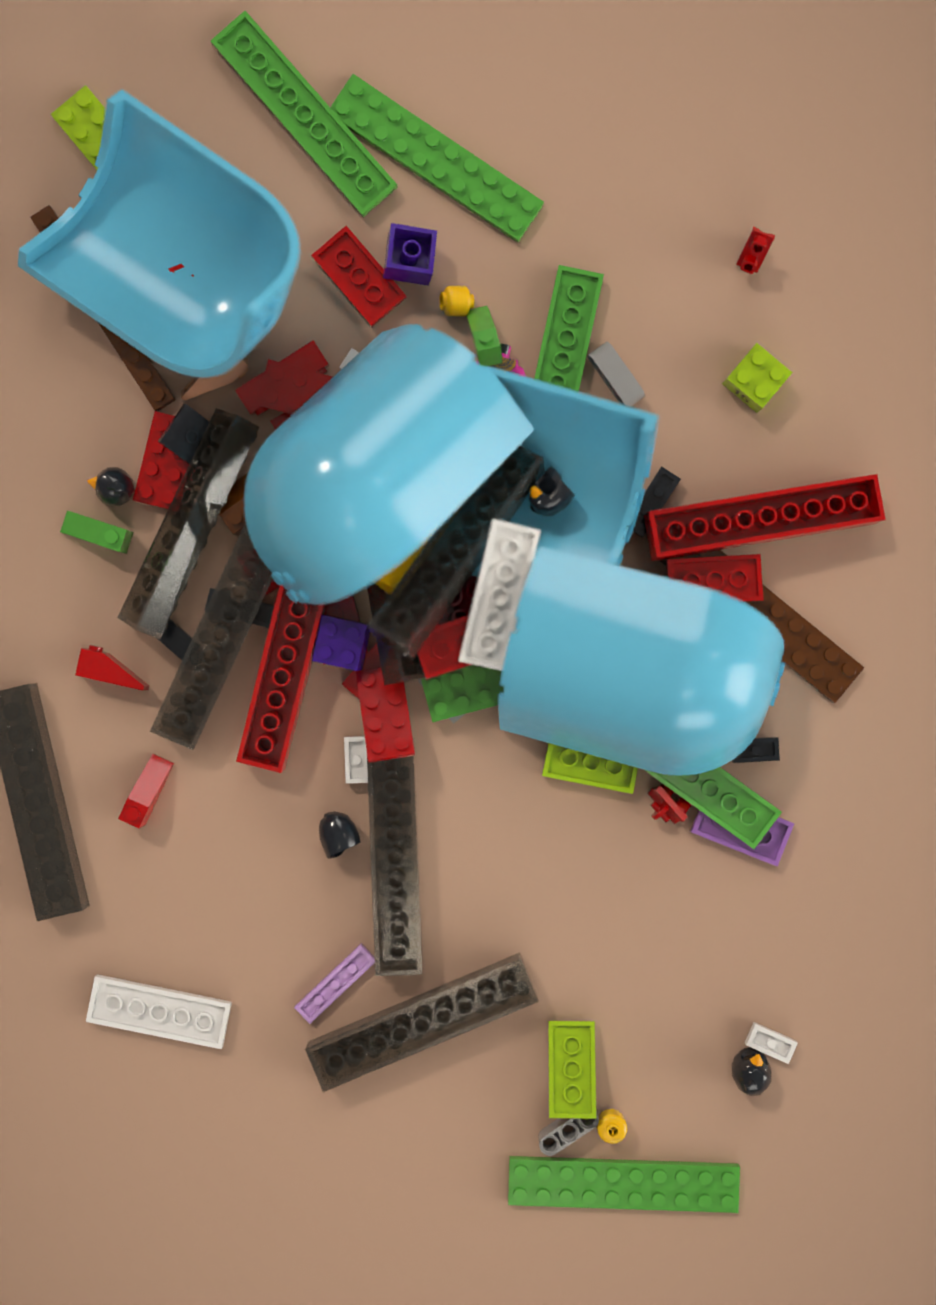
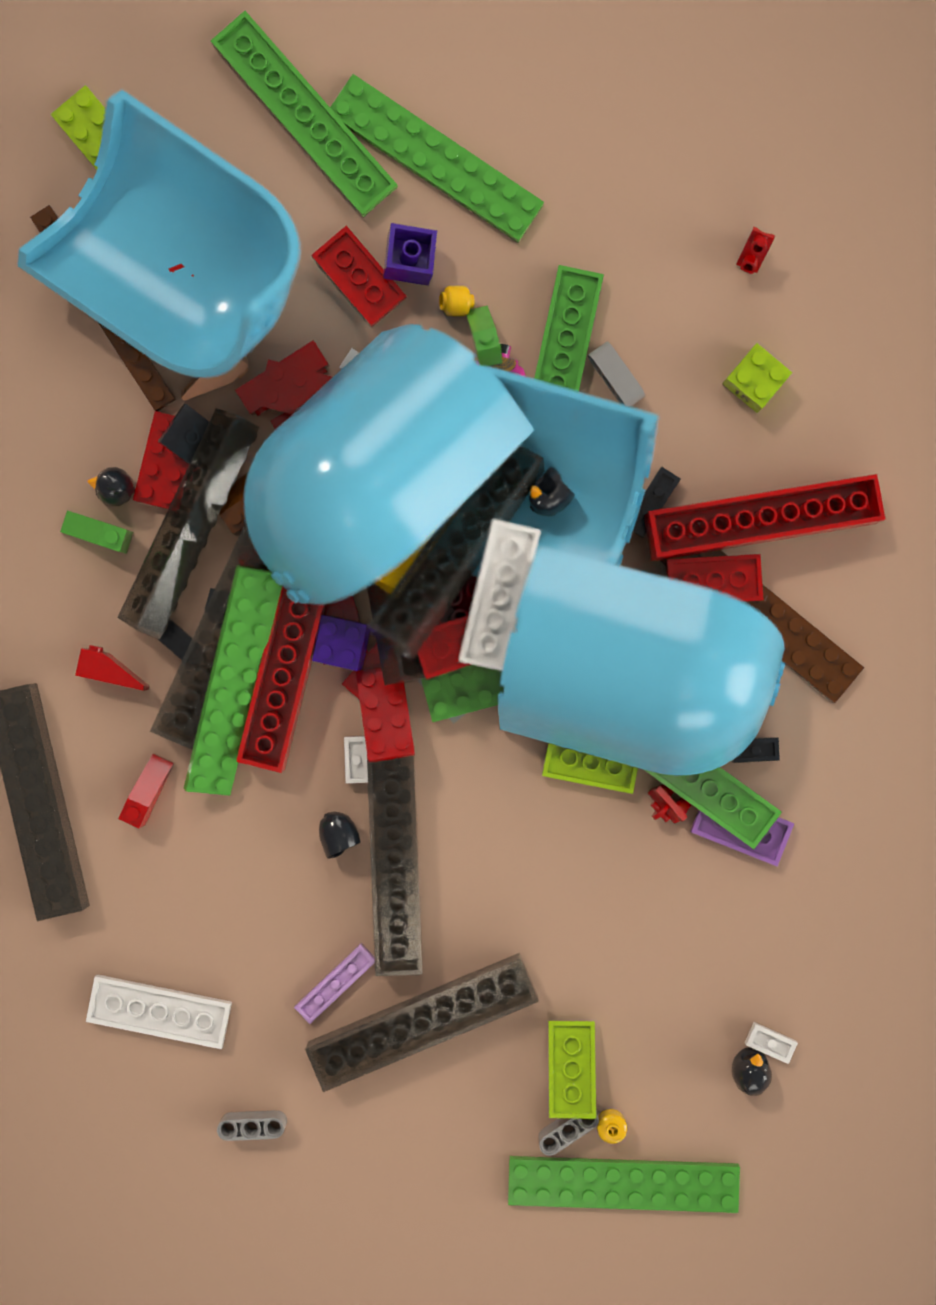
none -> bright green plate [184,566,282,796]
none -> light grey beam [217,1110,287,1141]

